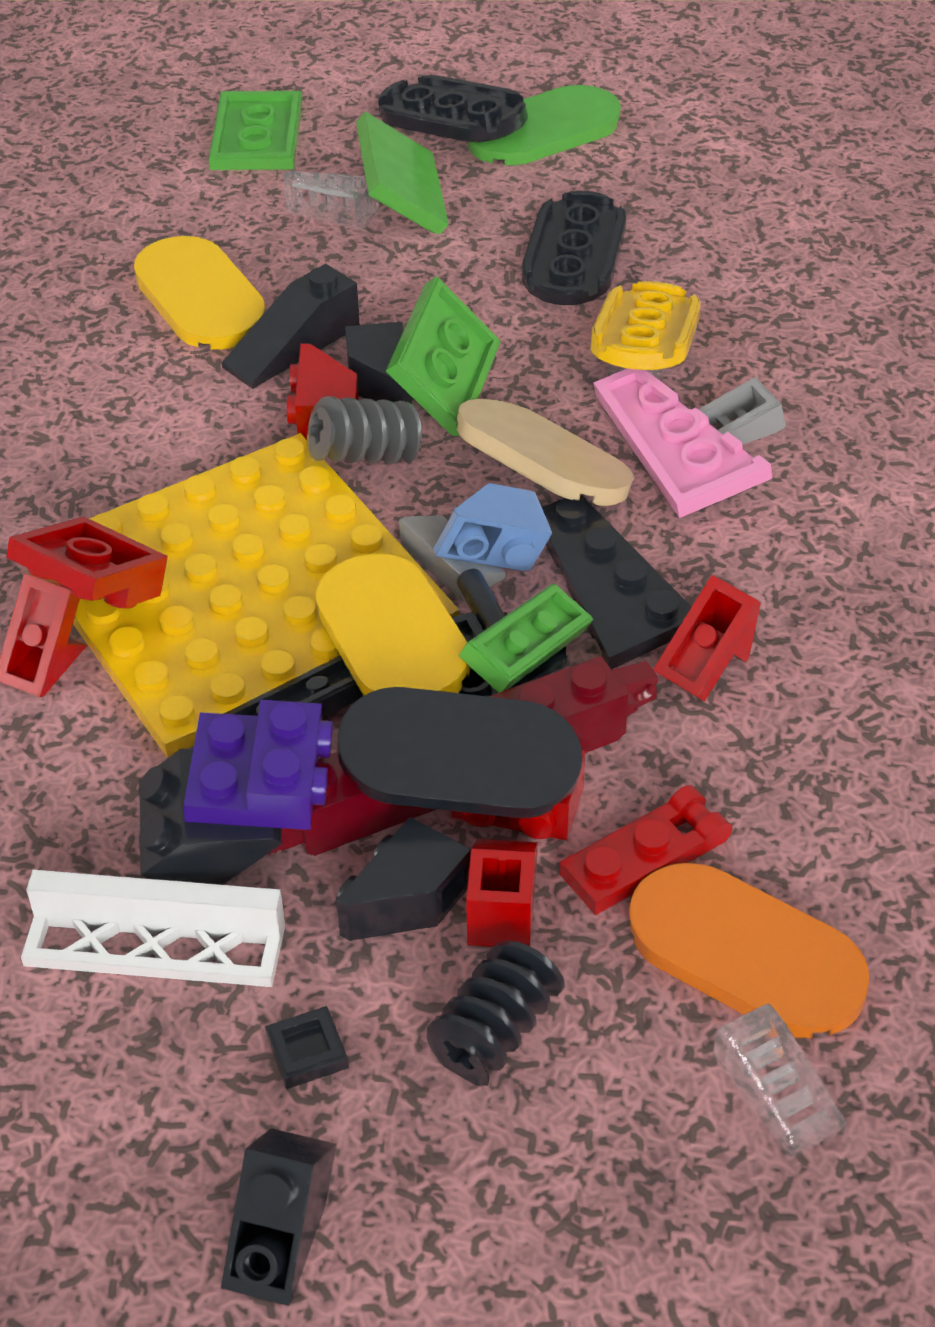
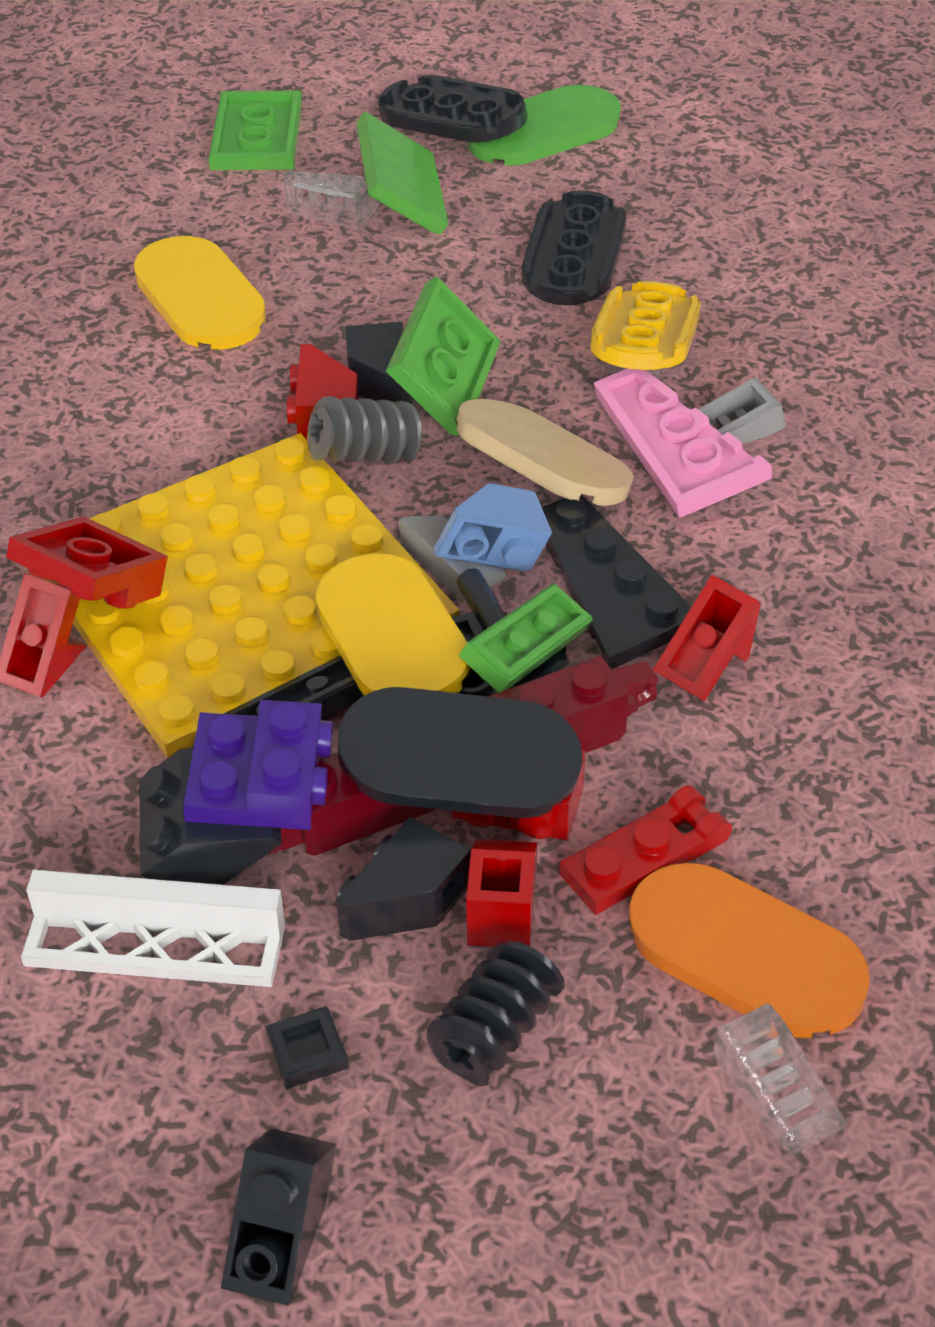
black slope [222,263,360,389] -> none

